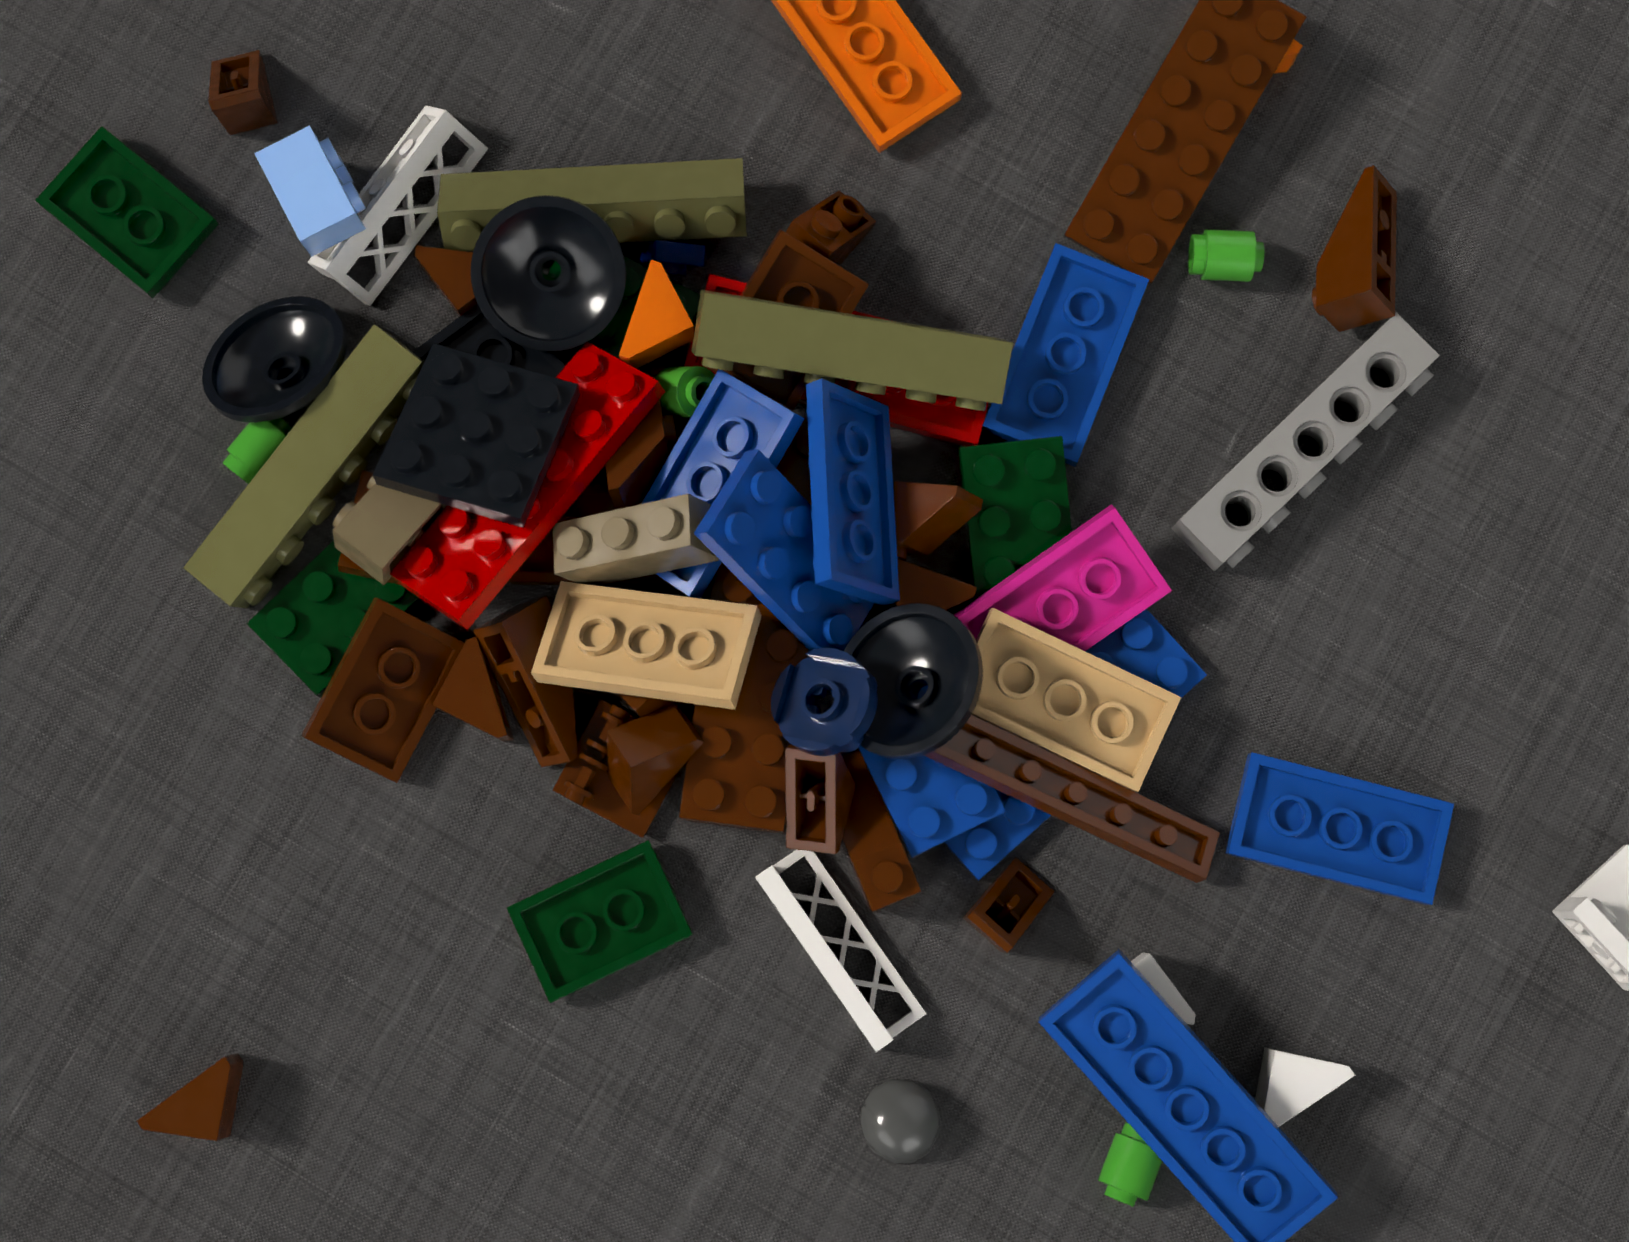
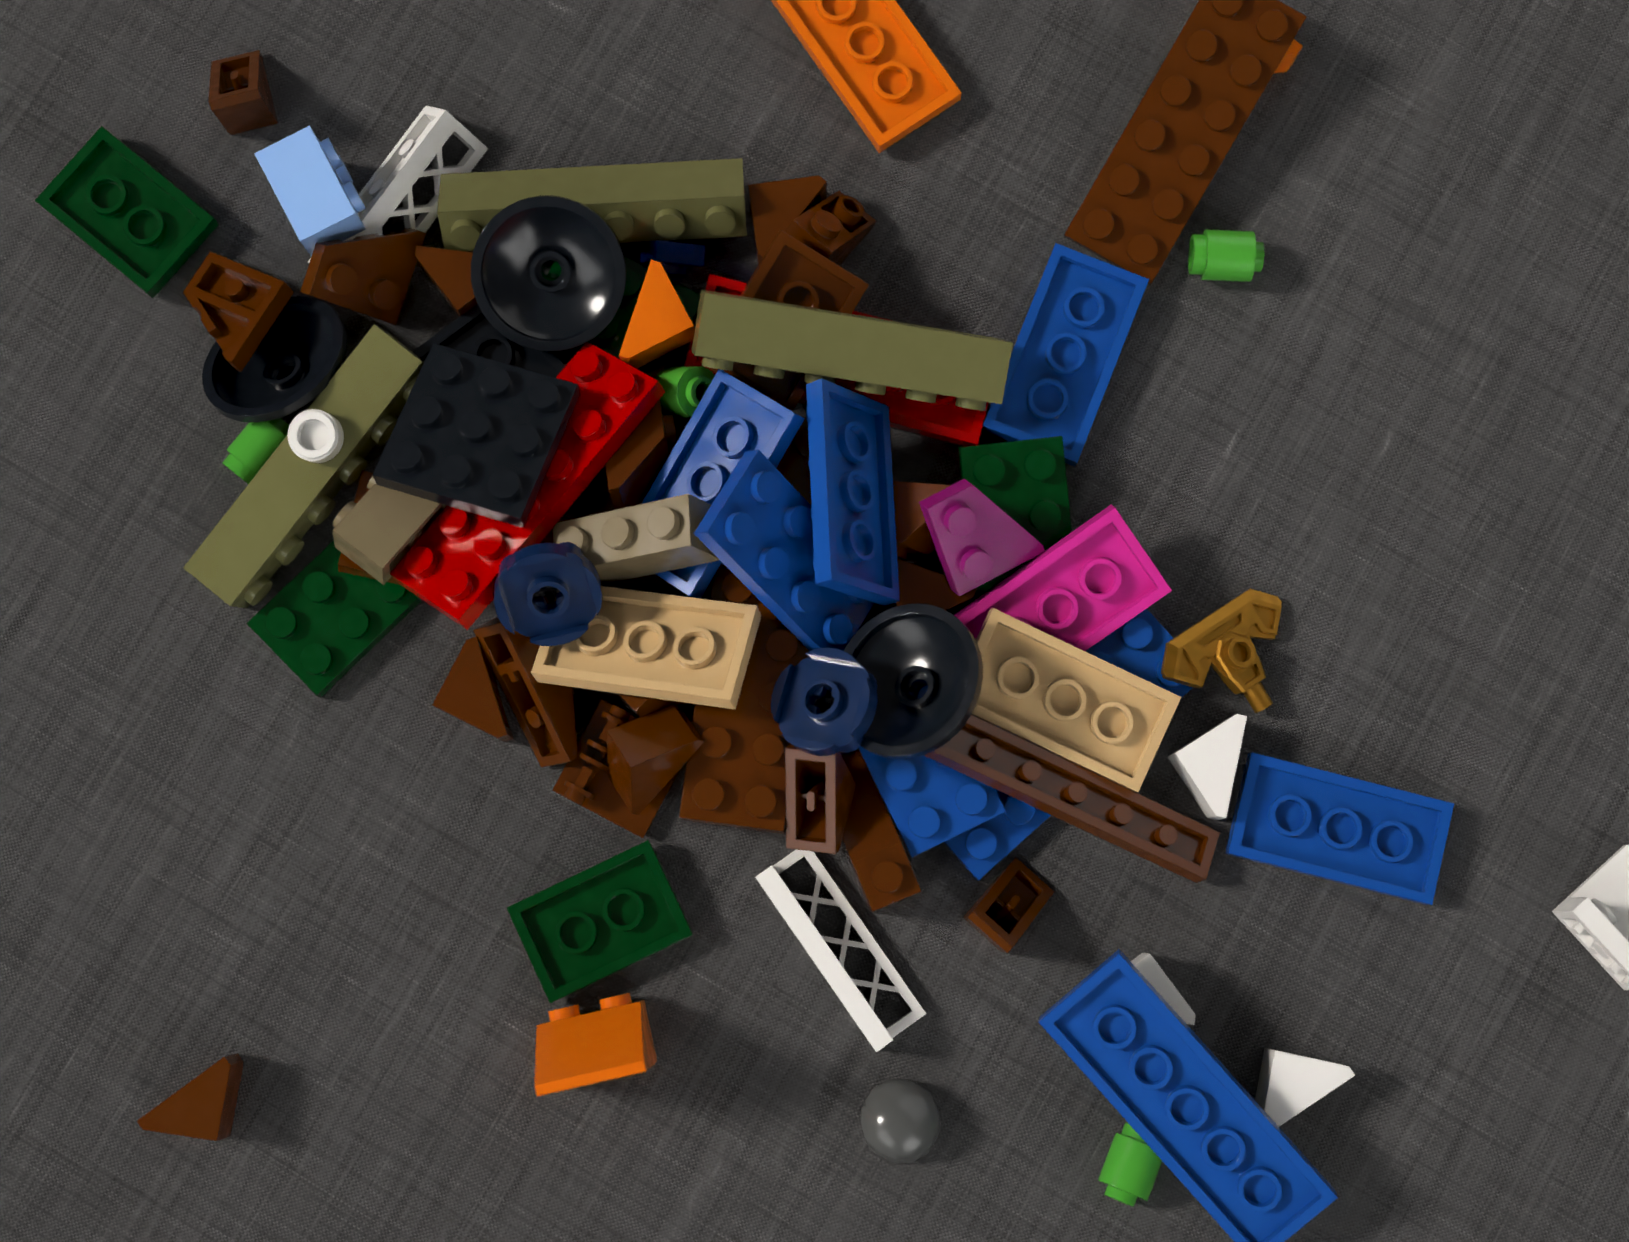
reddish brown plate [301,597,464,783] -> none
light grey brick [1171,312,1440,571] -> none
reddish brown slope [1312,165,1397,332] -> none
none -> reddish brown wing [183,251,294,372]
none -> white tile [287,409,344,463]
none -> reddish brown wing [300,228,426,325]
none -> dark blue plate [494,542,602,646]
none -> orange slope [534,993,657,1096]
none -> reddish brown slope [748,175,827,265]
none -> magenta wing [919,479,1045,596]
none -> pearl gold piece [1161,588,1282,713]
none -> white slope [1168,714,1247,820]

